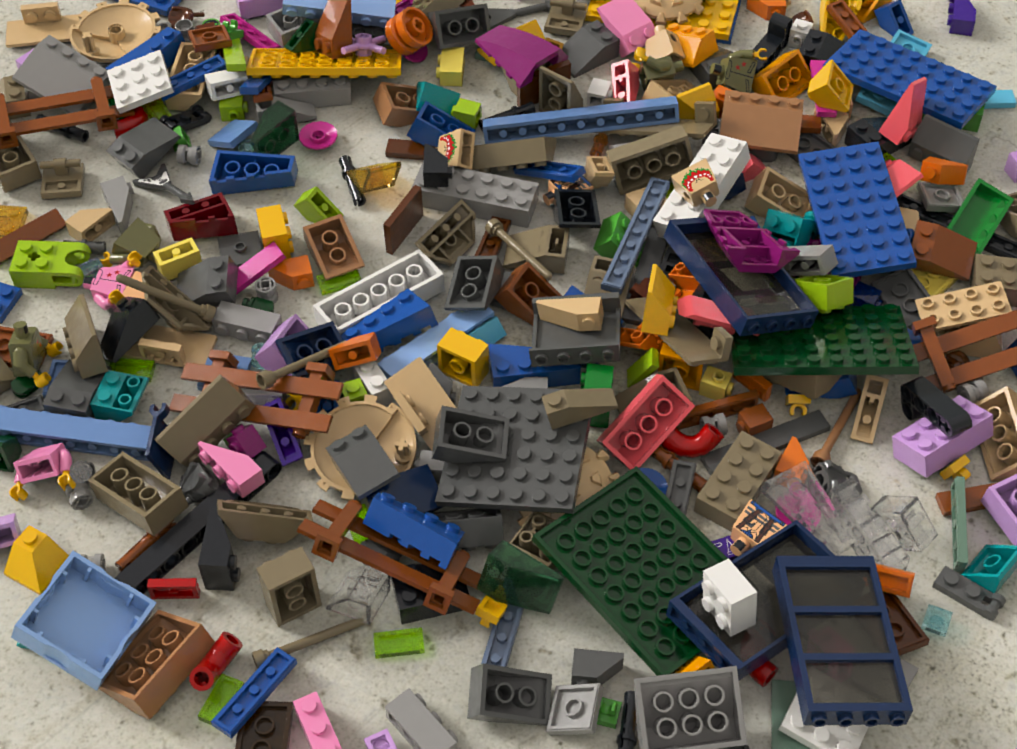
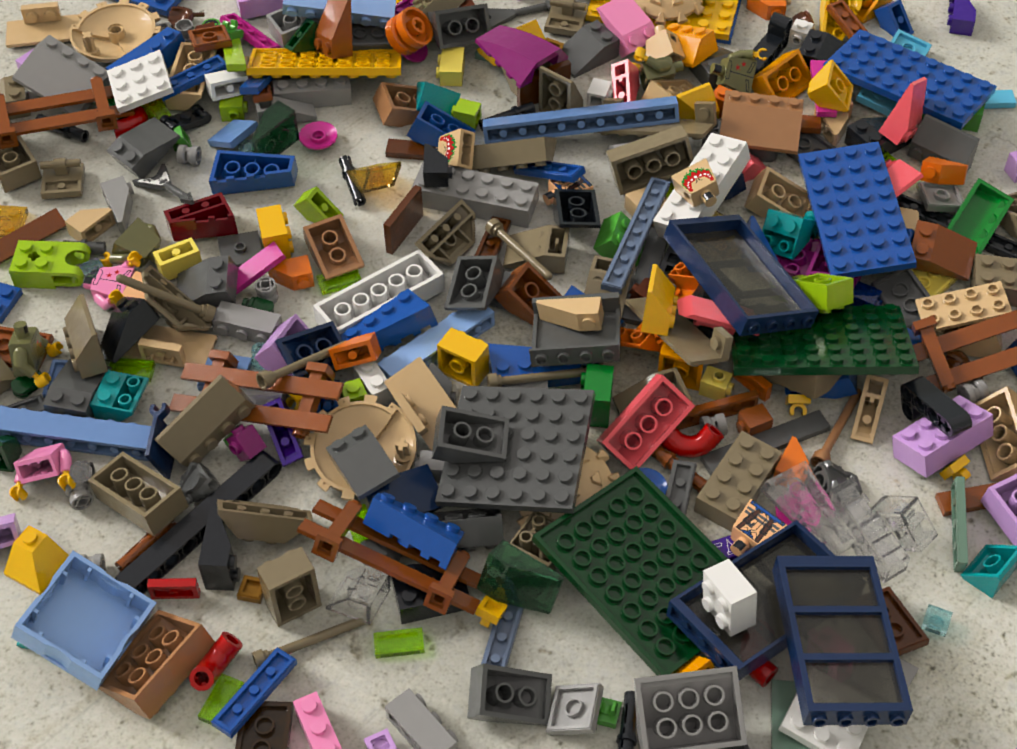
bright pink slope [198,441,265,498] -> none
lavender bar [341,33,386,57] -> none
medium azure tile [467,316,507,344] -> none
dark tan slope [541,388,619,430] -> none
dark grey slope [571,648,624,685] -> none
tan slope [584,156,615,188] -> none
clear orange pin [590,133,609,156] -> none
lime tile [627,347,659,388] -> none
magenta wedge [703,209,800,273] -> none
light grey brick [783,244,838,276] -> none
orange tile [862,563,915,598] -> none
dark grey plate [932,565,1006,621] -> none
none -> pearl gold tile [237,575,264,604]
none -> dark tan piece [487,367,587,387]

